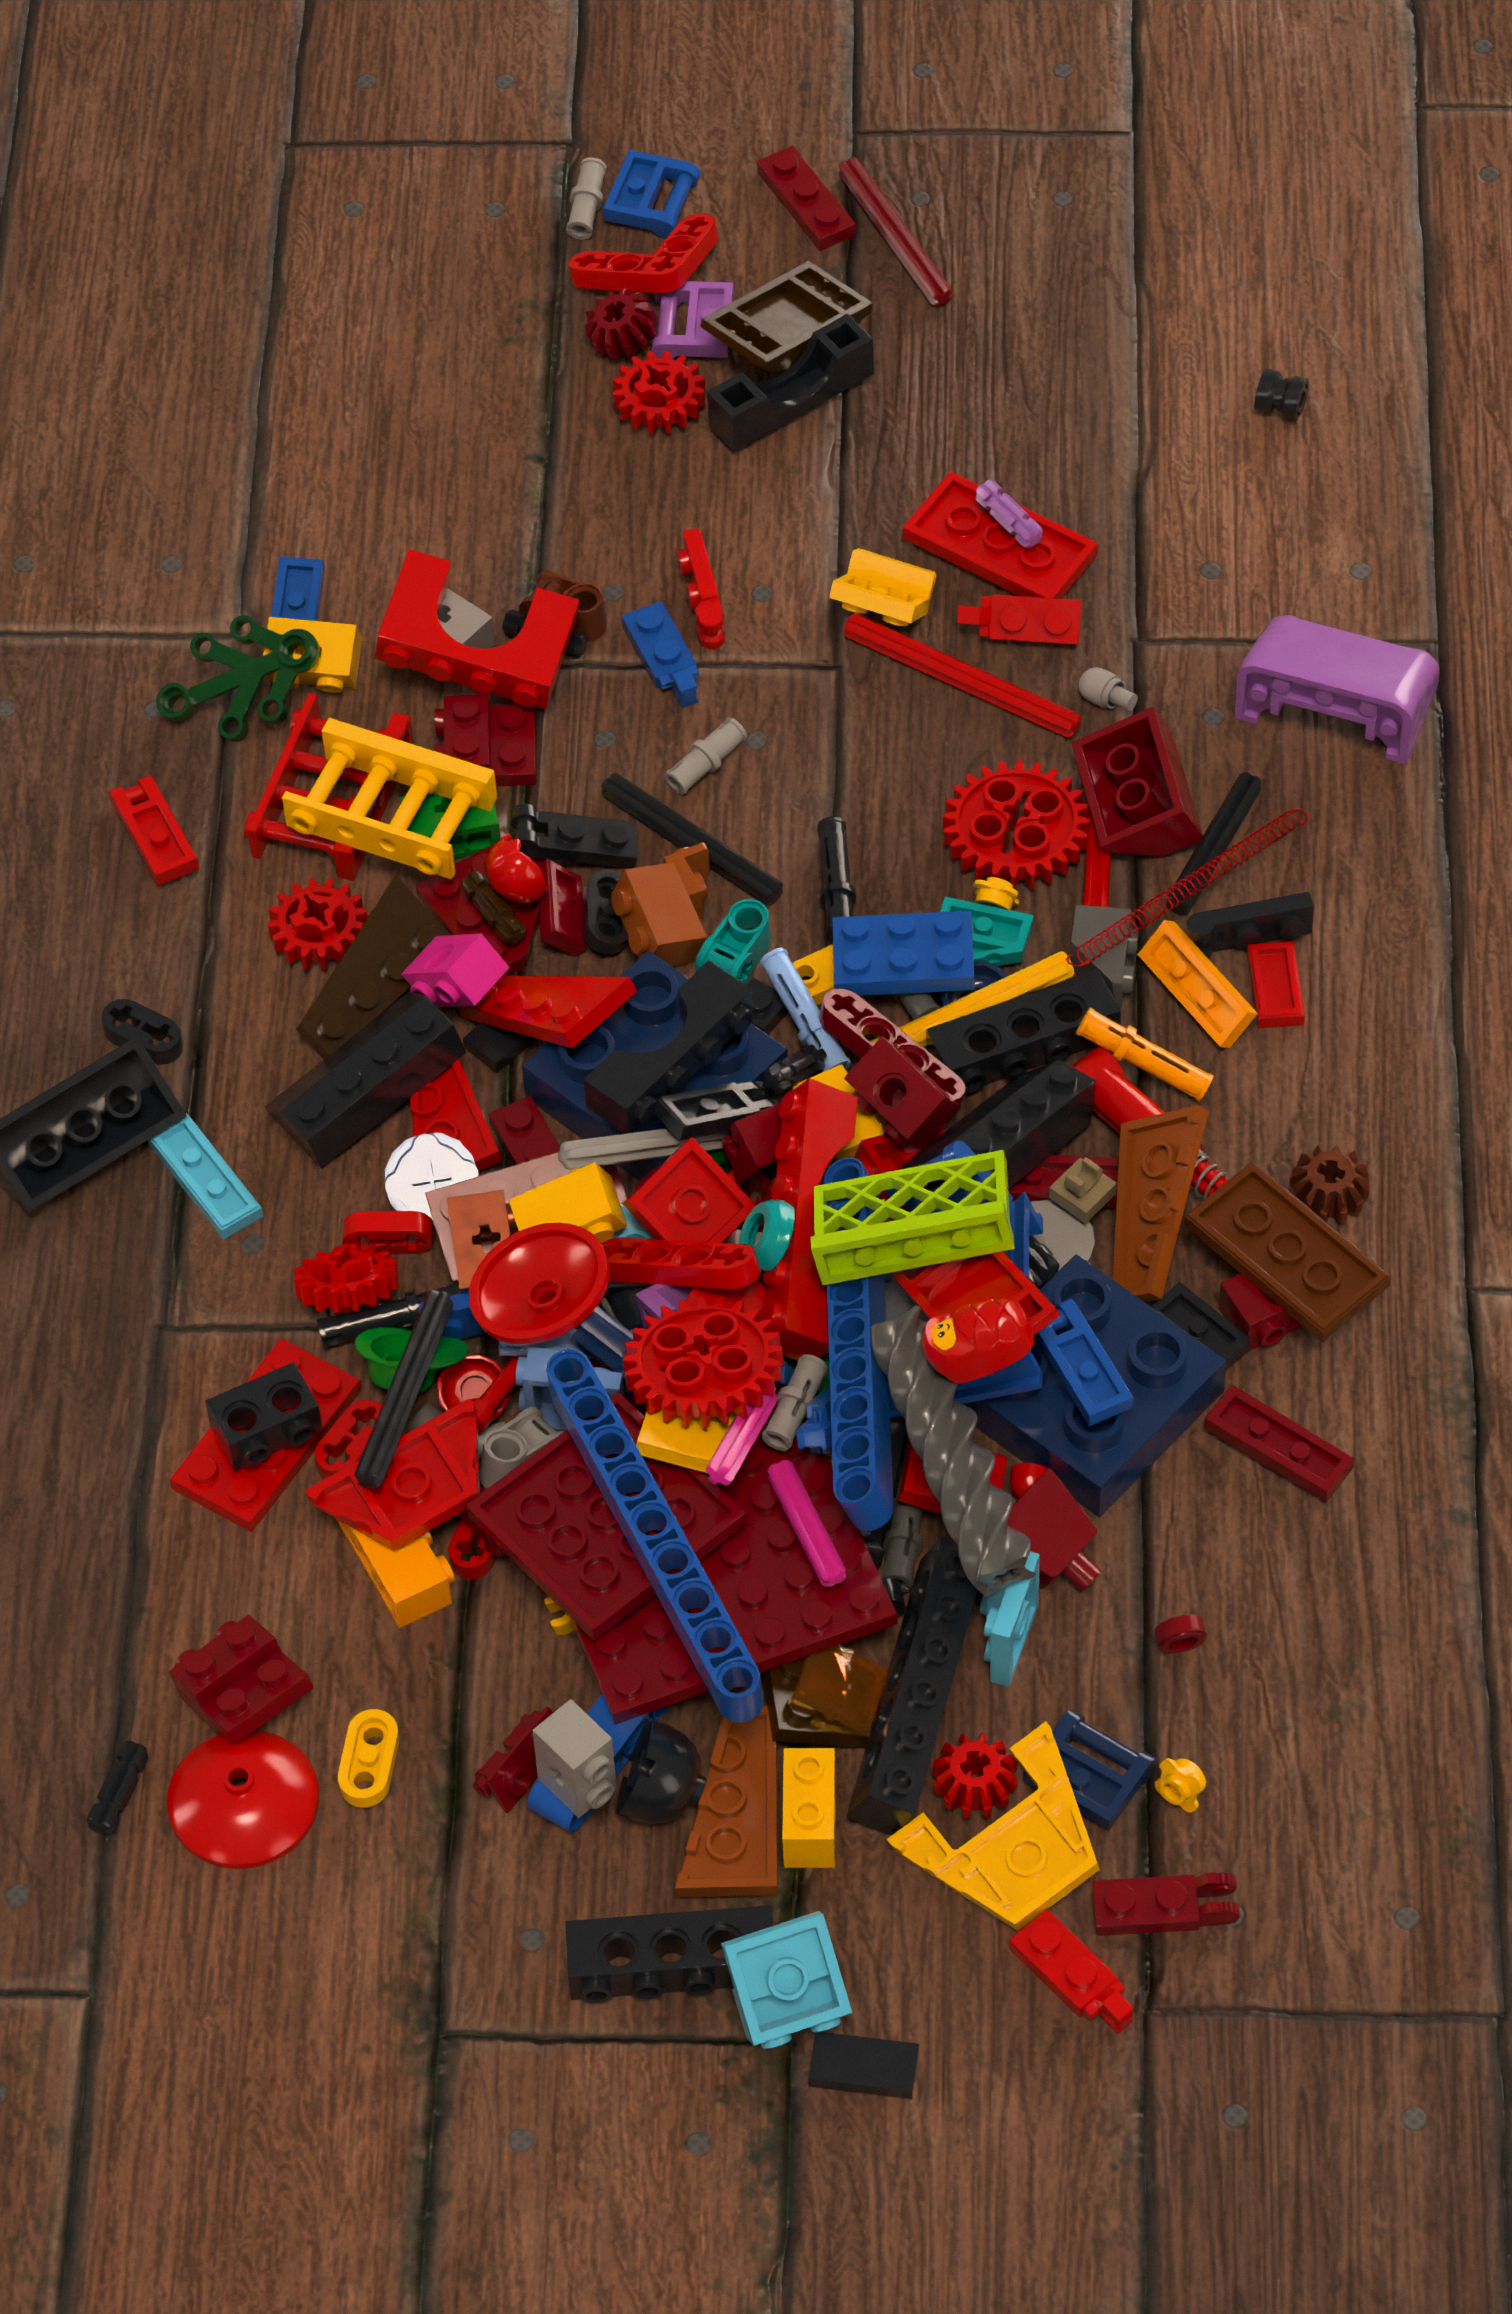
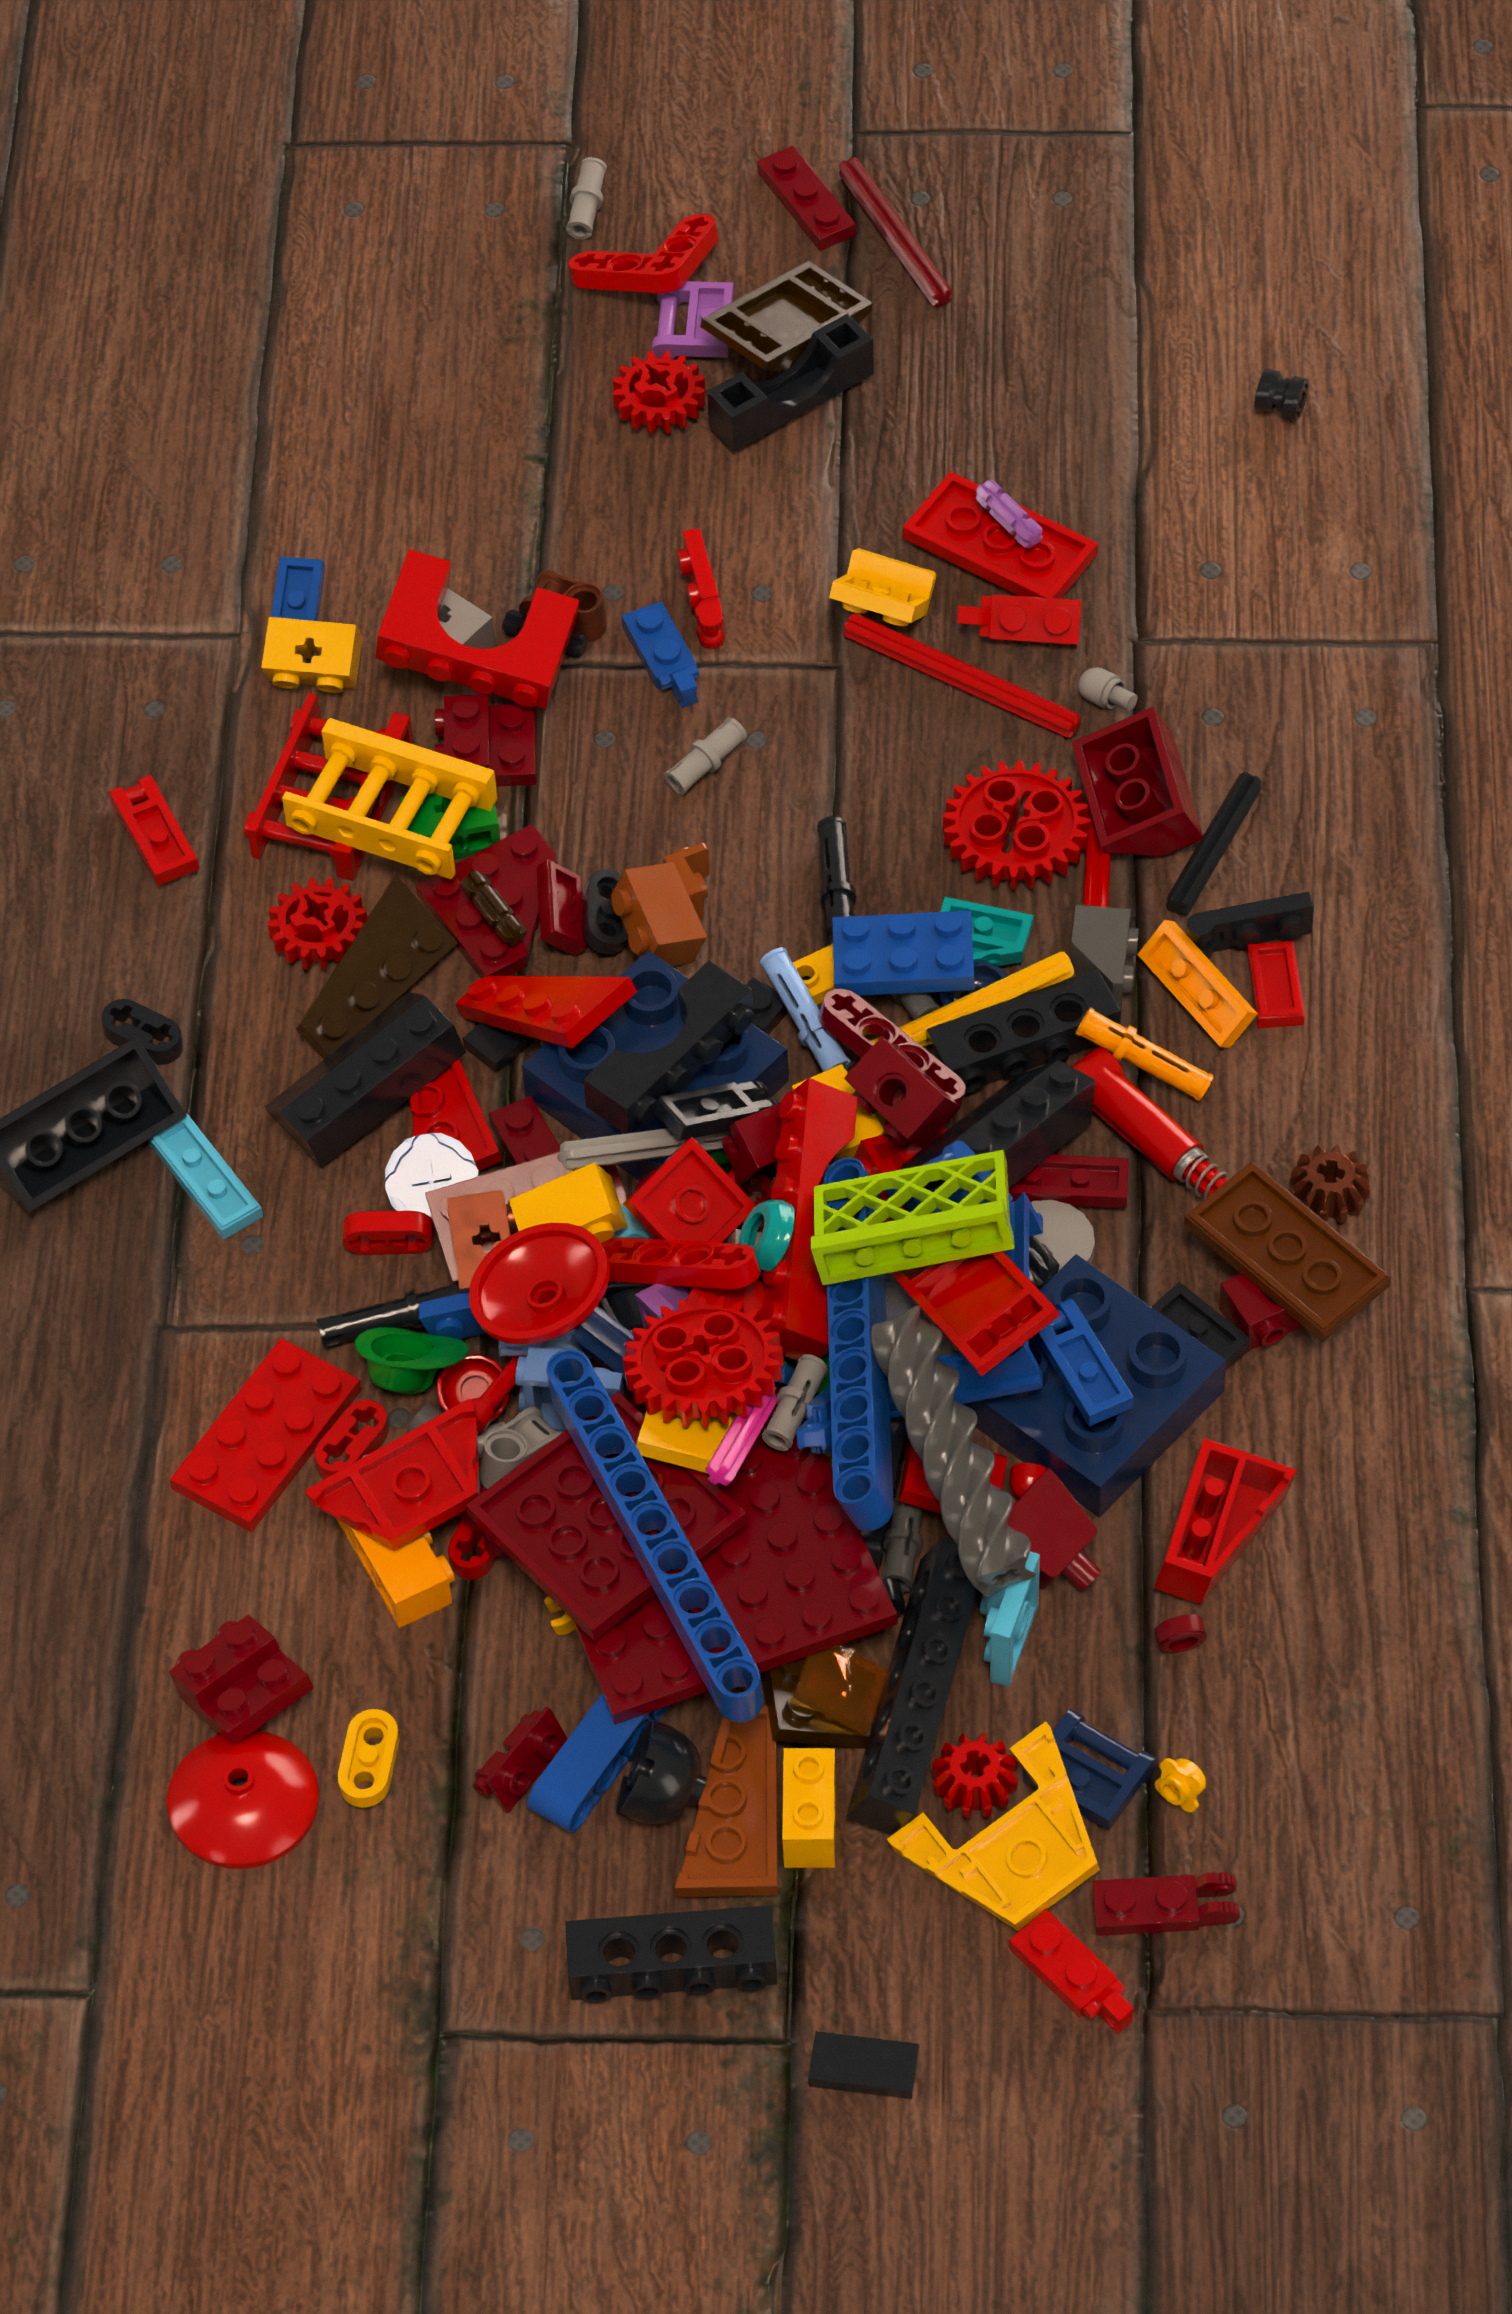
black axle [87,1741,148,1835] -> none
dark green plant [156,615,320,742] -> none
black brick [205,1362,323,1470] -> none
red gear [294,1244,399,1313] -> none
black axle [354,1290,454,1489] -> none
dark pink brick [401,933,510,1007] -> none
red hair [484,833,548,904] -> none
black plate [511,804,638,869] -> none
light grey brick [532,1699,617,1818] -> none
dark red gear [584,287,659,363] -> none
black axle [601,773,783,905] -> none
blue plate [603,150,701,239] -> none
teal piece [695,899,771,985] -> none
medium azure plate [721,1911,852,2049] -> none
black axle [762,1044,827,1094] -> none
dark pink axle [767,1460,846,1587] -> none
red piece [921,1298,1034,1384] -> none
yellow plate [973,877,1020,910] -> none
dark tan tile [1049,1157,1117,1224] -> none
red piece [1066,807,1308,967] -> none
dark orange wing [1113,1105,1209,1302] -> none
dark red plate [1204,1385,1355,1502] -> none
medium lavender windscreen [1235,615,1440,765] -> none
none -> red wedge [1153,1438,1298,1605]

